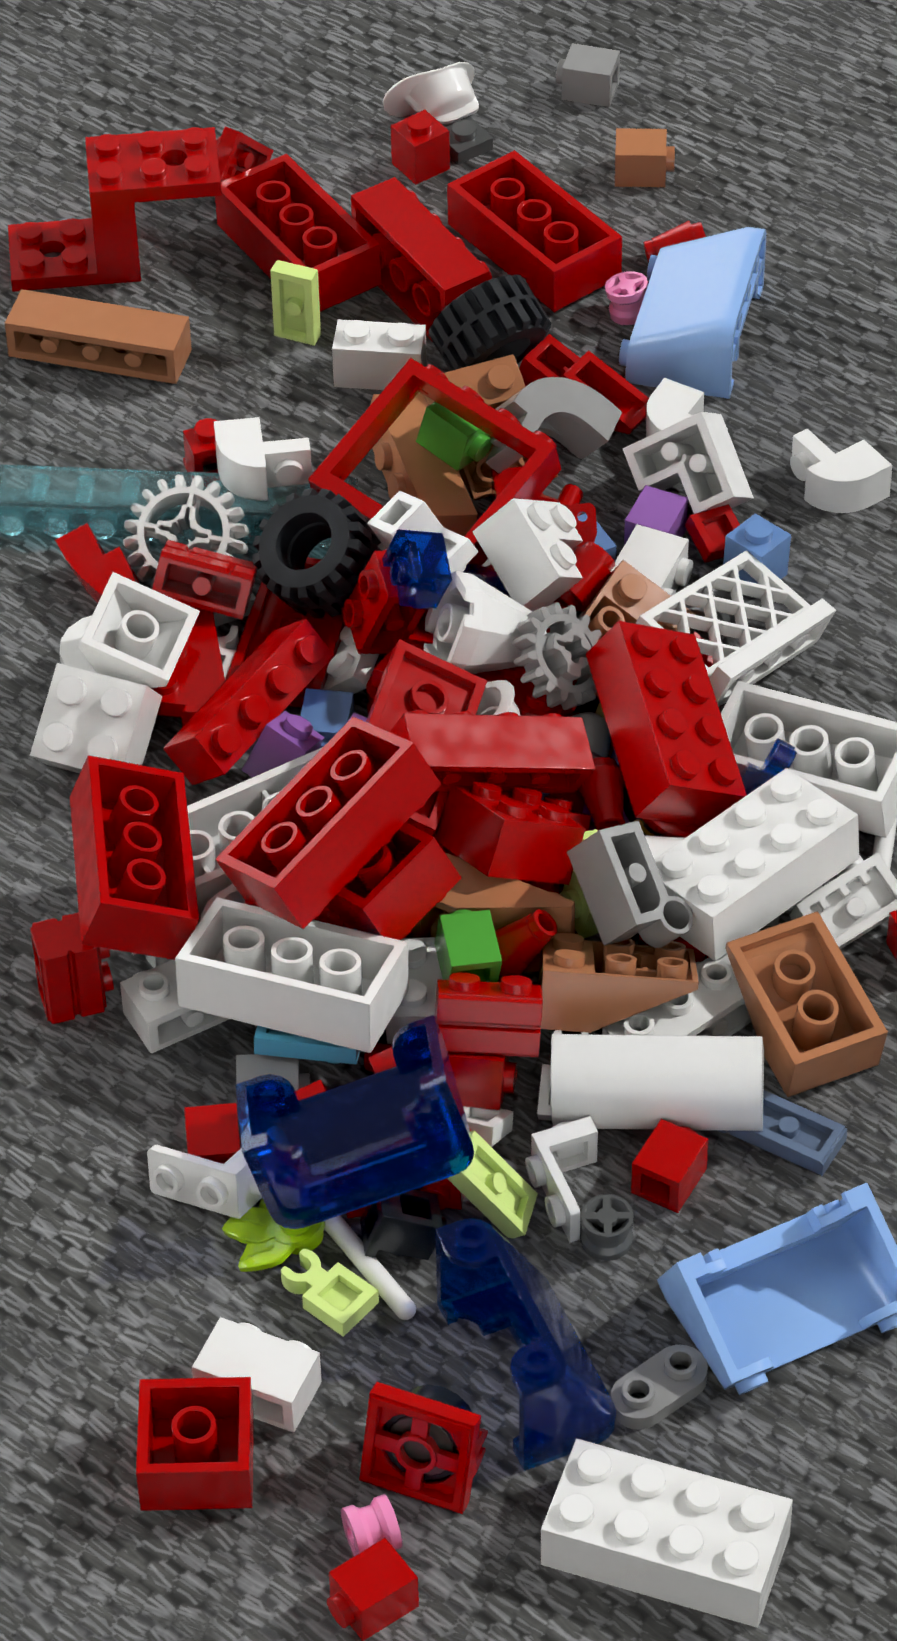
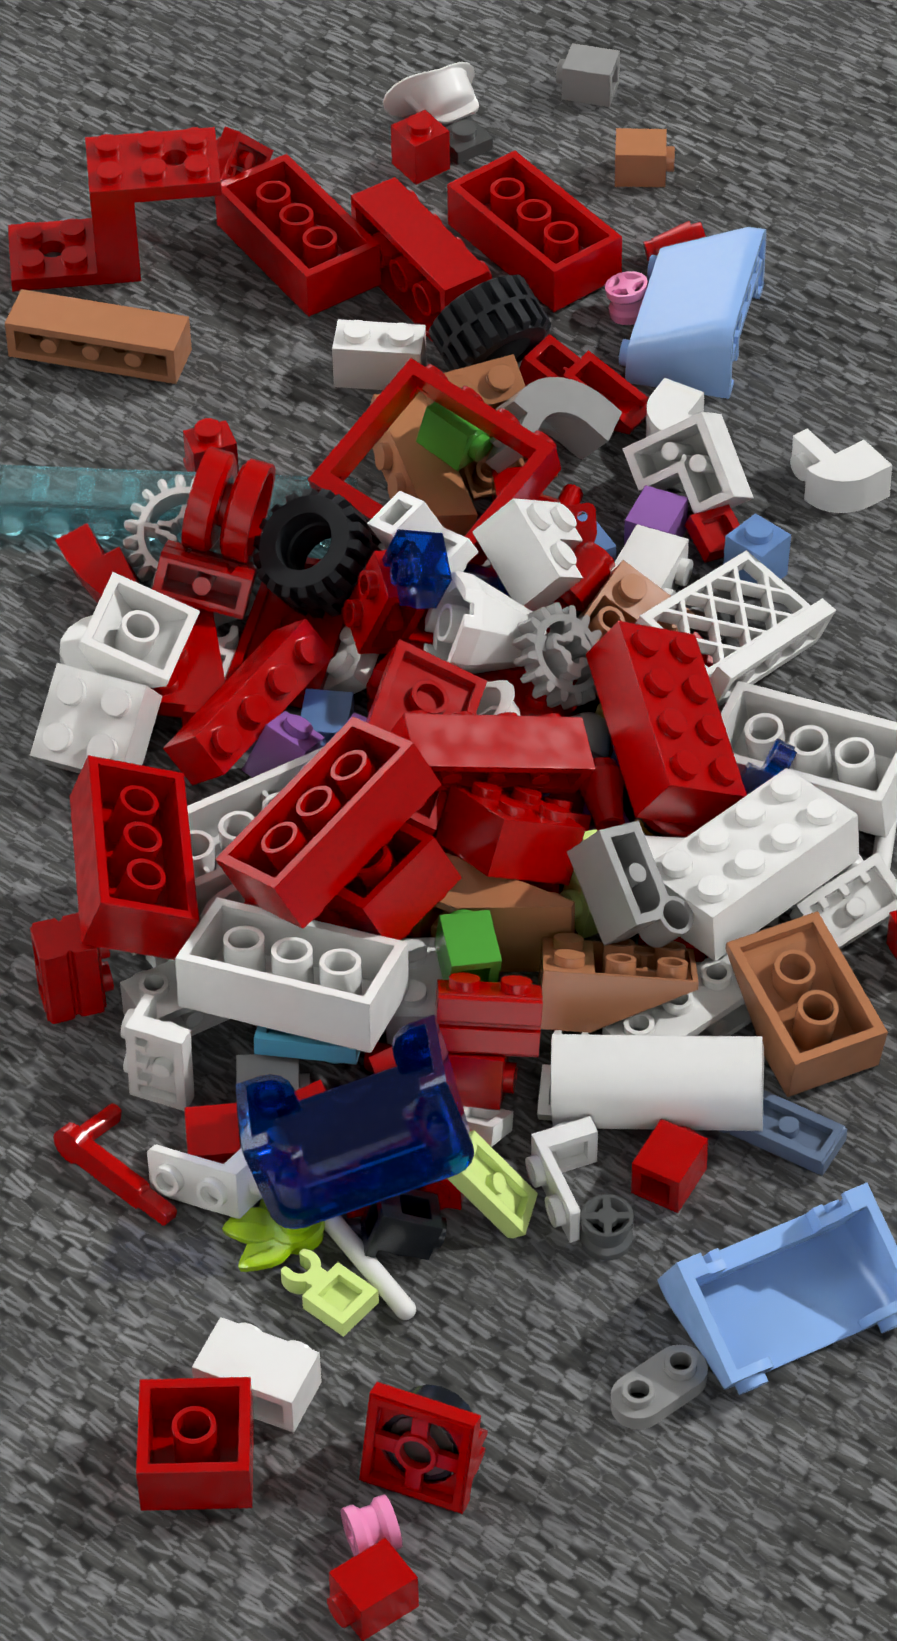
white brick [214,417,312,501] -> none
yellowish green plate [270,260,321,346] -> none
clear blue windscreen [435,1218,616,1471] -> none
red cone [495,909,557,976] -> none
white brick [541,1438,793,1628] -> none
none -> red piece [53,1103,177,1226]
none -> white bracket [121,993,195,1111]
none -> red wheel [181,447,276,565]

